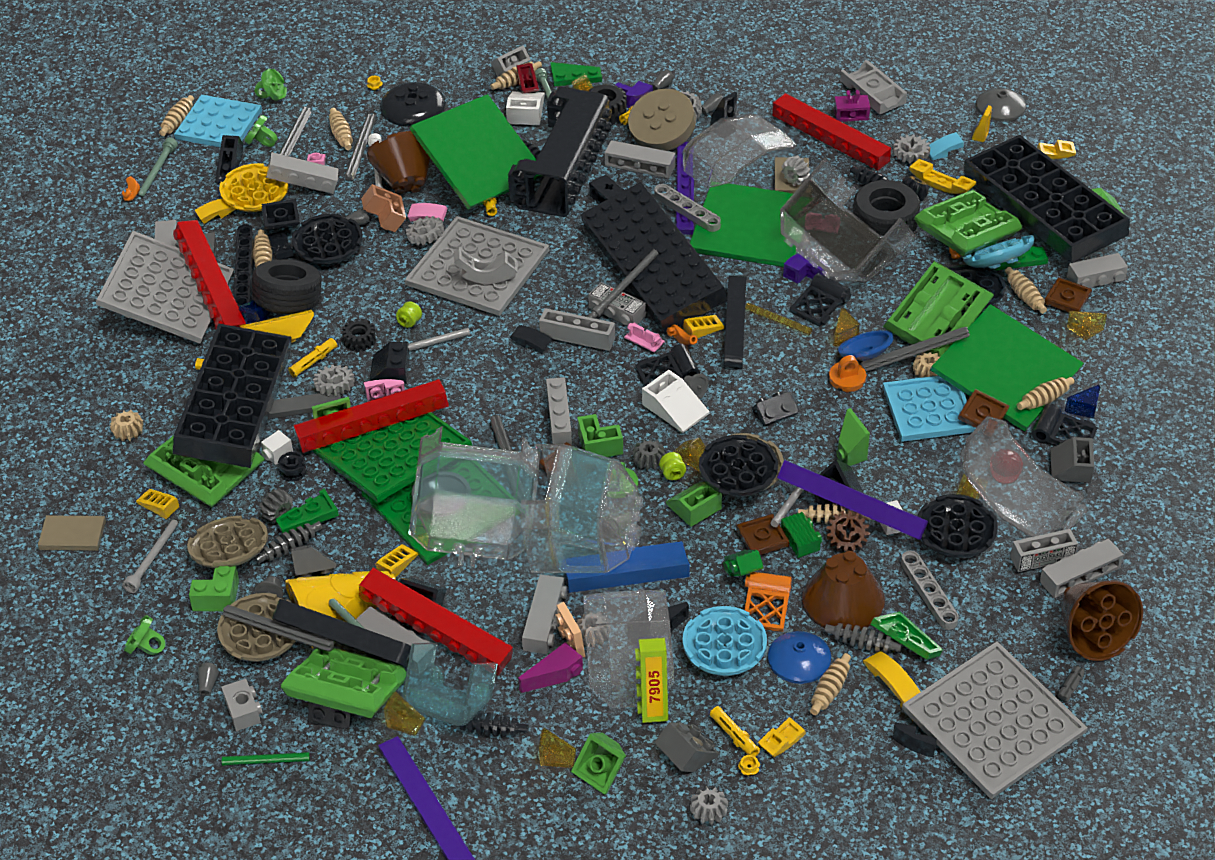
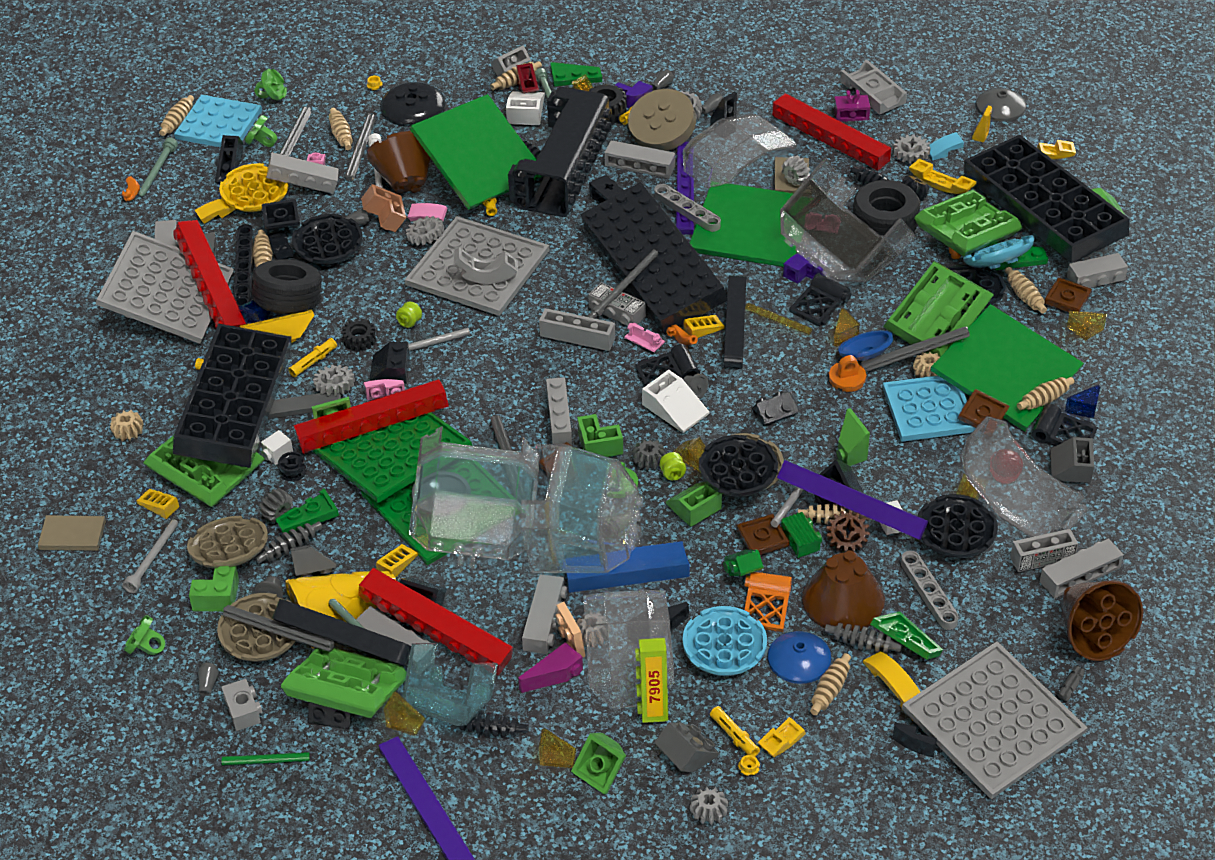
black slope [510,325,552,354] -> none

